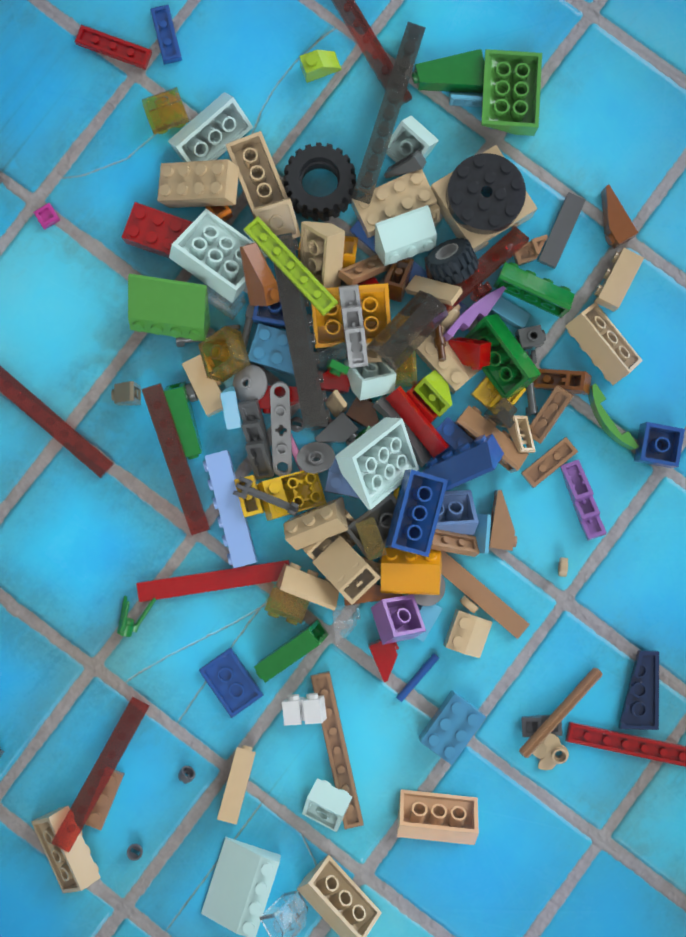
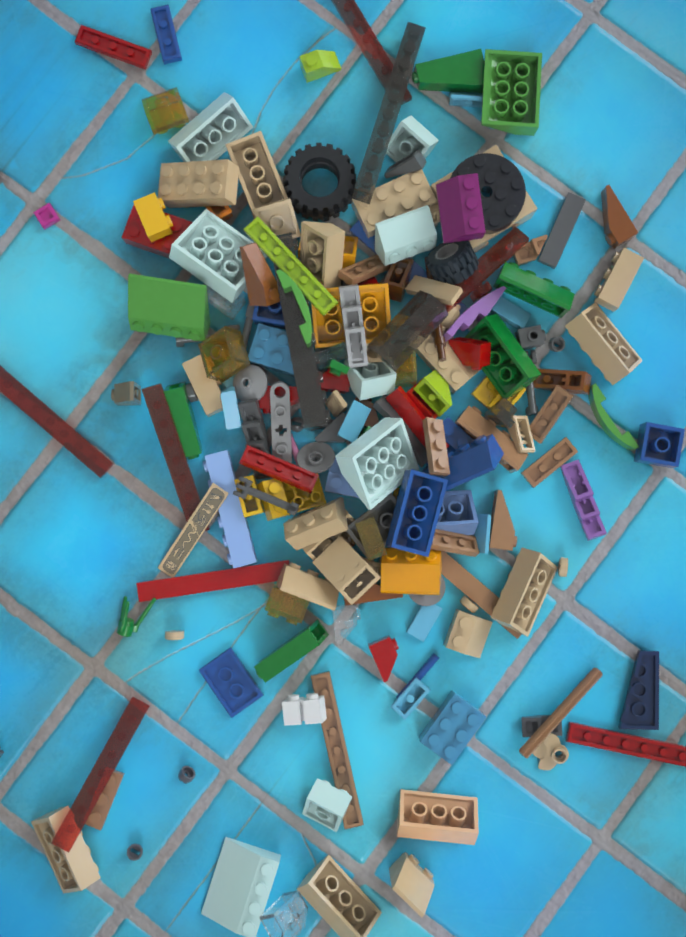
tan slope [217,745,256,825] -> none
medium lavender brick [371,594,426,645] -> none
none -> yellow brick [133,192,173,242]
none -> sticker [158,483,229,578]
none -> tan tile [165,630,185,640]
none -> red tile [239,445,319,494]
none -> bright green slope [276,269,312,348]
none -> medium azure slope [337,400,371,443]
none -> tan slope [389,852,435,918]
none -> medium azure slope [390,678,431,720]
none -> medium nougat plate [422,417,450,477]
none -> magenta slope [436,173,486,244]
none -> tan slope [491,548,558,637]
none -> dark grey hinge [548,337,565,352]

